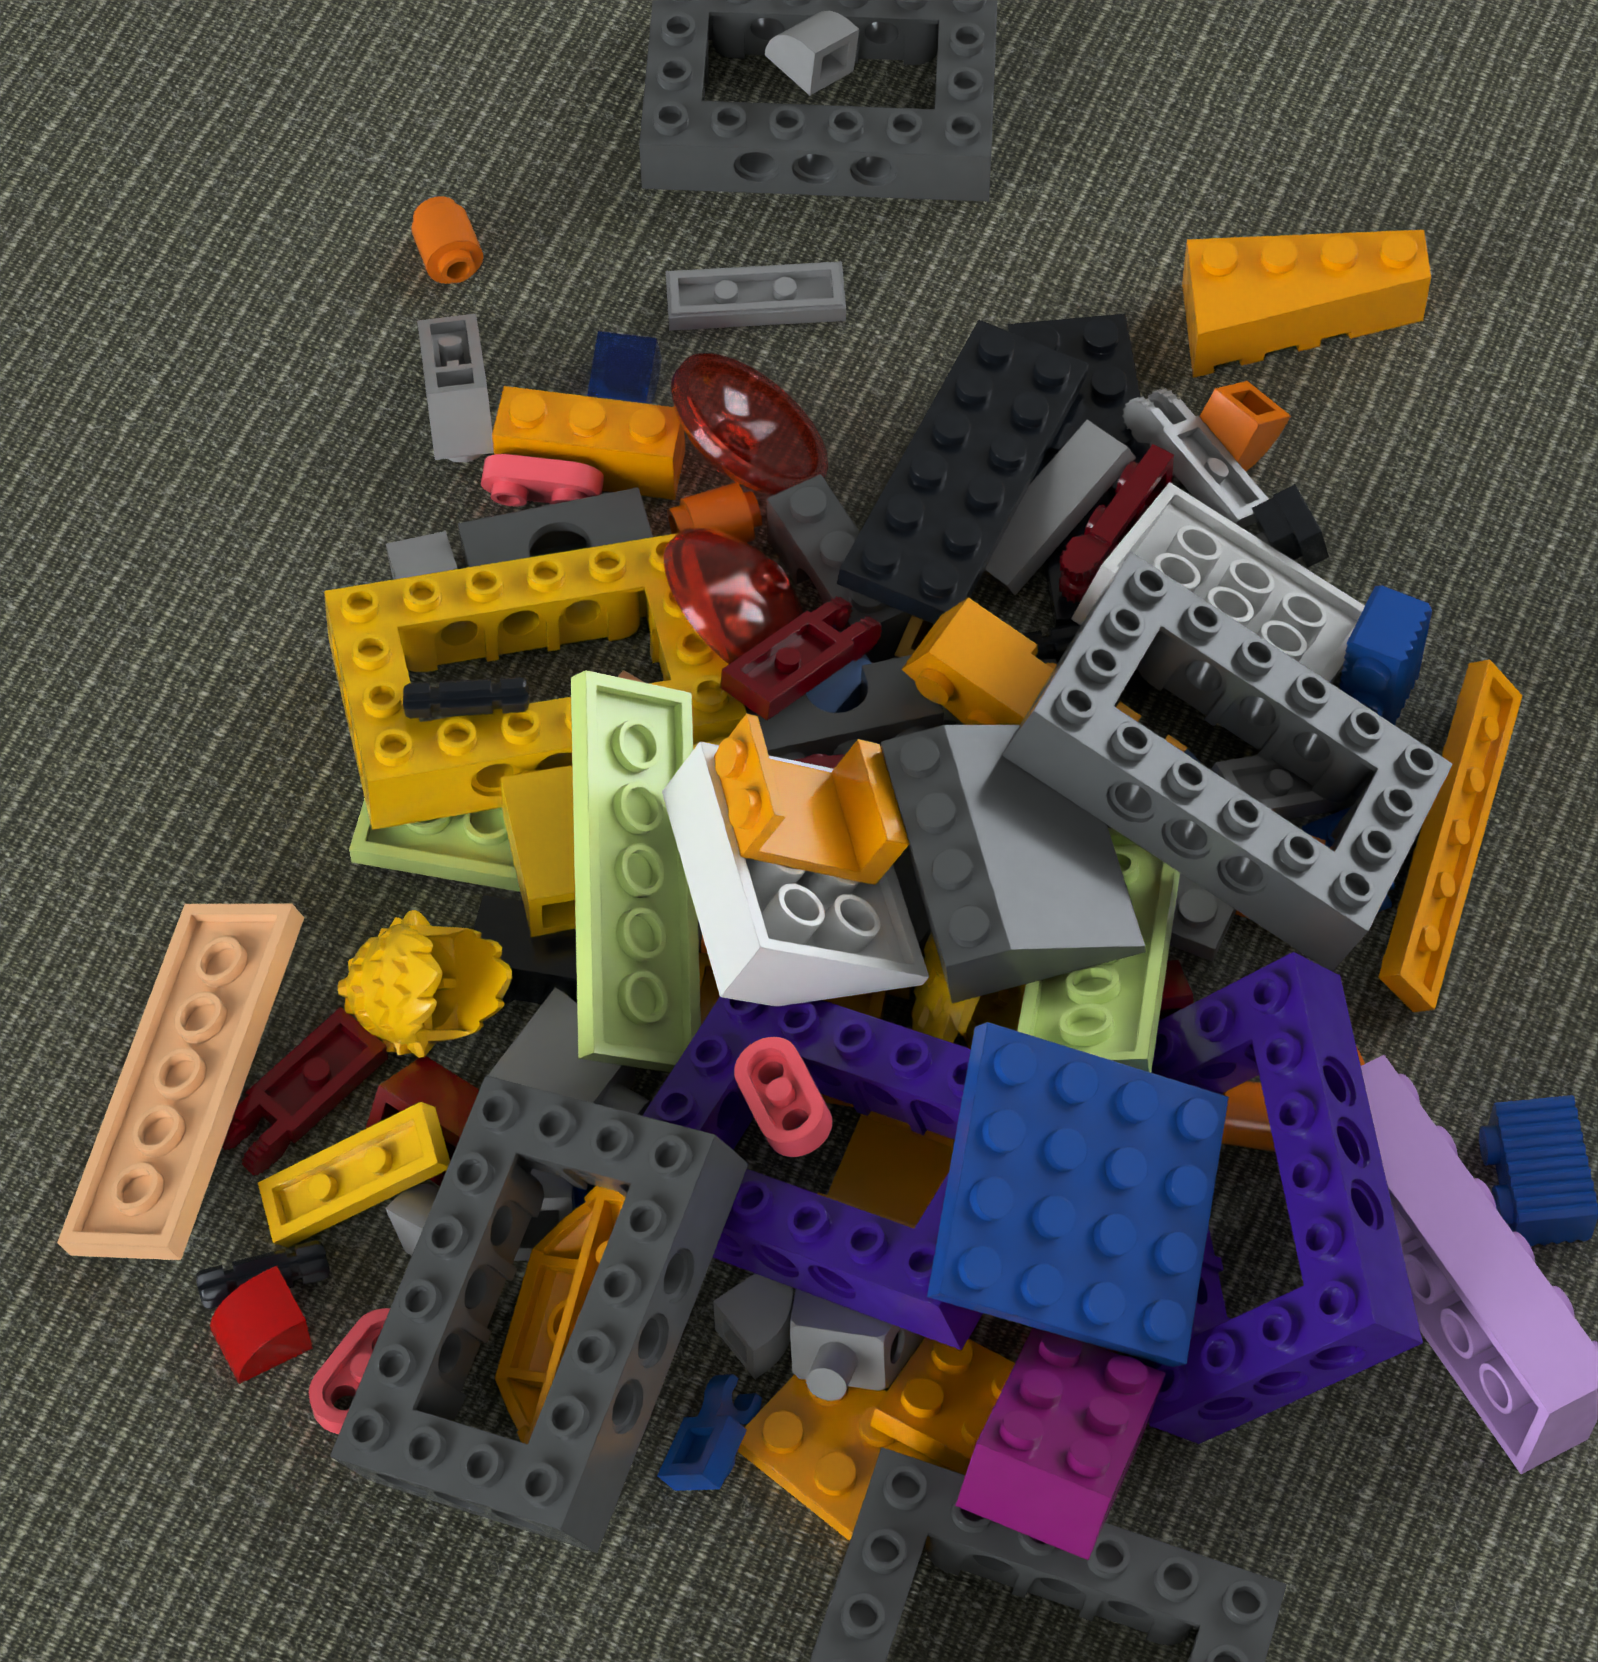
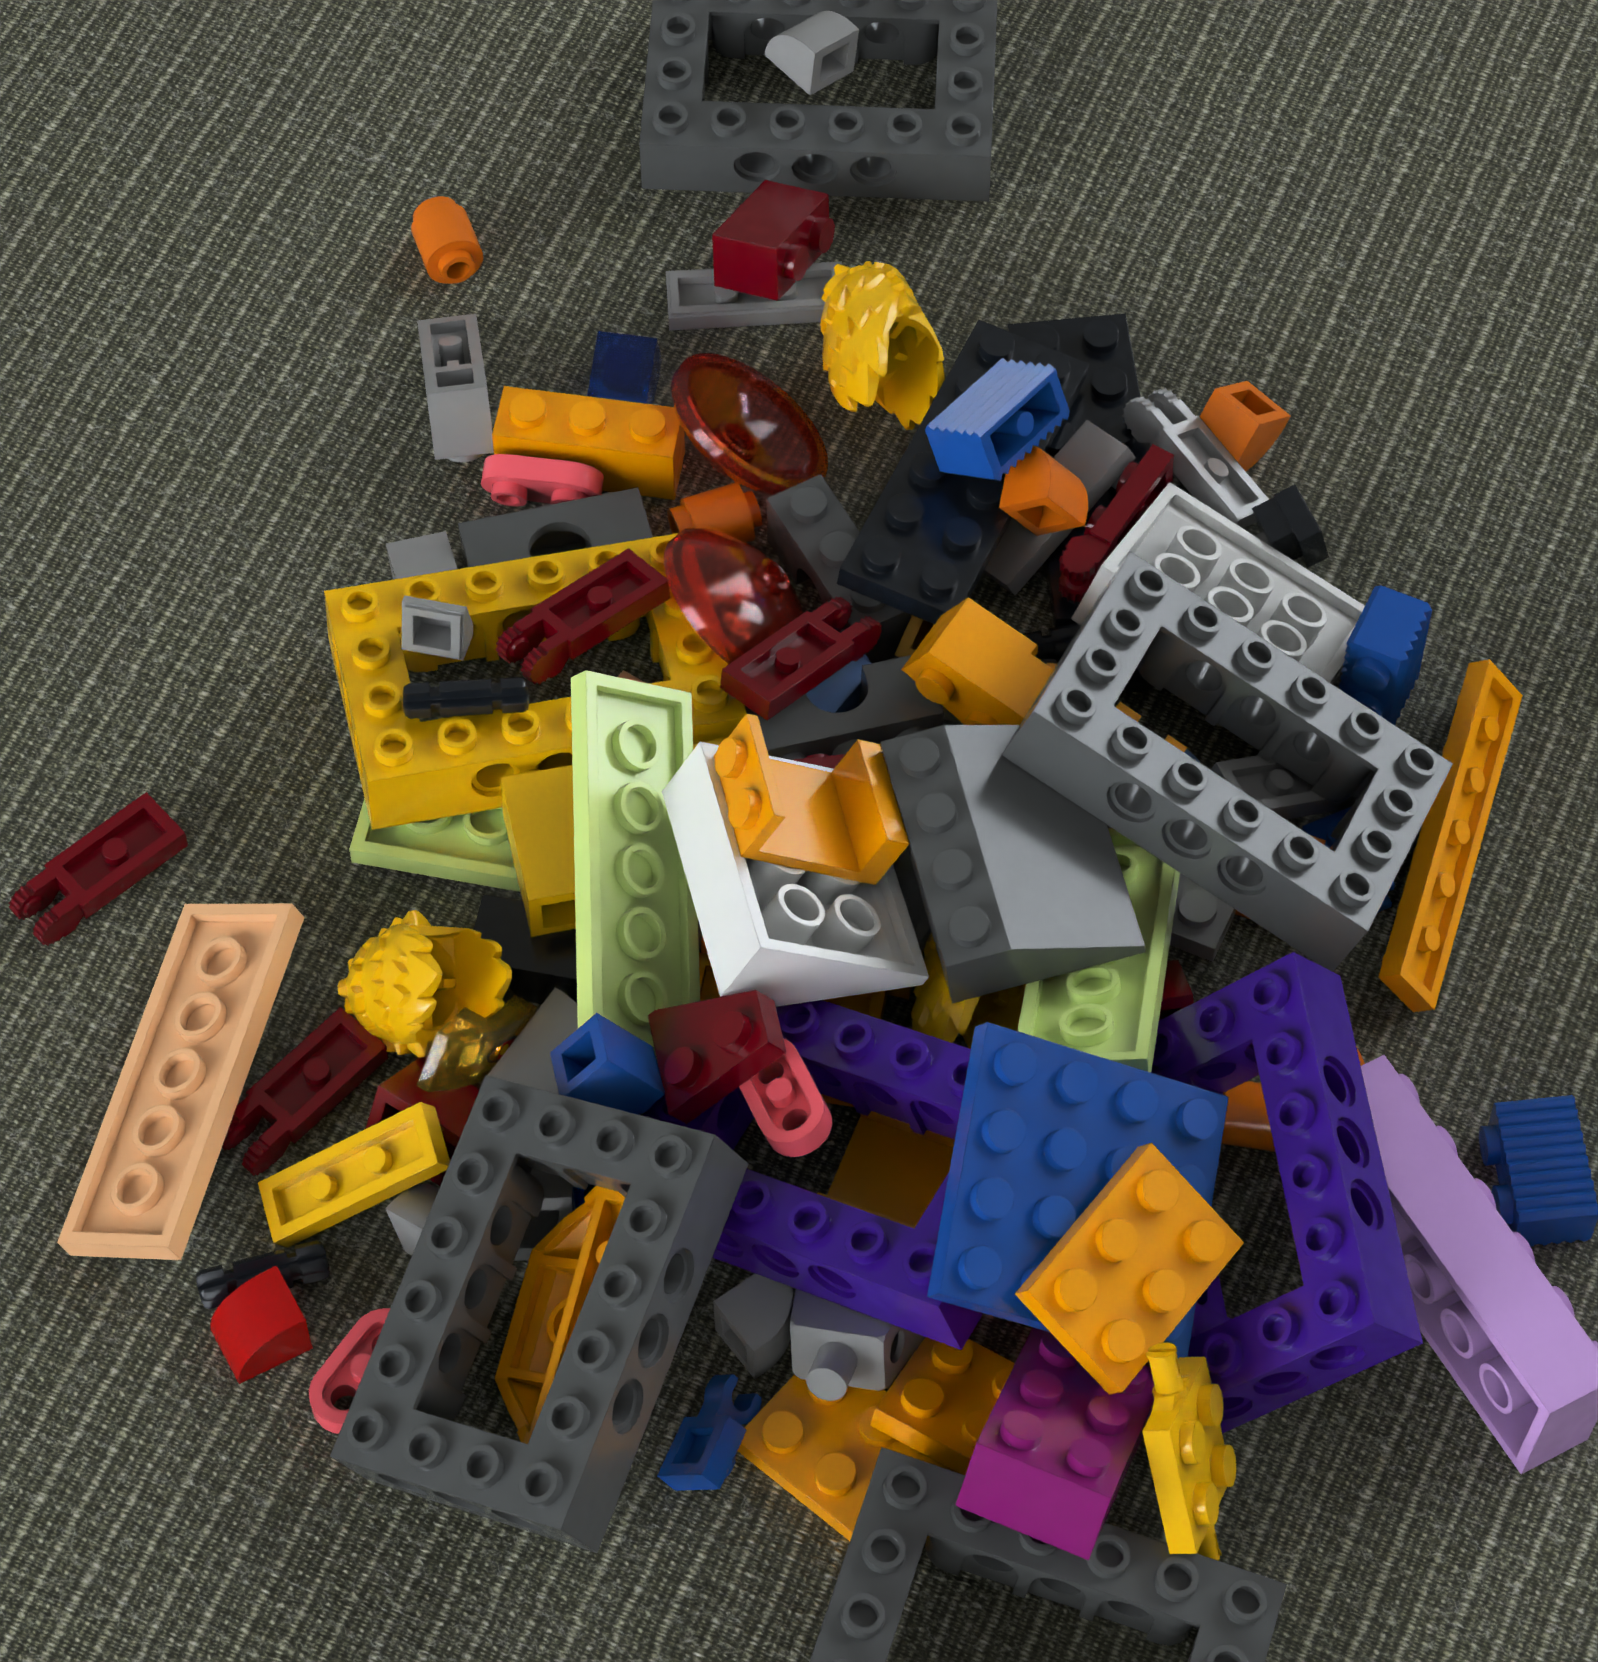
light orange wedge [1182,230,1431,378] -> none
none -> dark red hinge [9,792,188,946]
none -> light grey slope [401,595,473,661]
none -> clear yellow slope [417,995,537,1092]
none -> dark red hinge [495,548,670,685]
none -> blue brick [550,1013,665,1115]
none -> dark red wing [648,990,786,1124]
none -> dark red brick [712,180,835,301]
none -> yellow head [820,261,945,430]
none -> blue brick [925,358,1070,481]
none -> orange brick [999,446,1088,536]
none -> light orange plate [1015,1143,1244,1395]
none -> yellow plate [1142,1343,1236,1561]

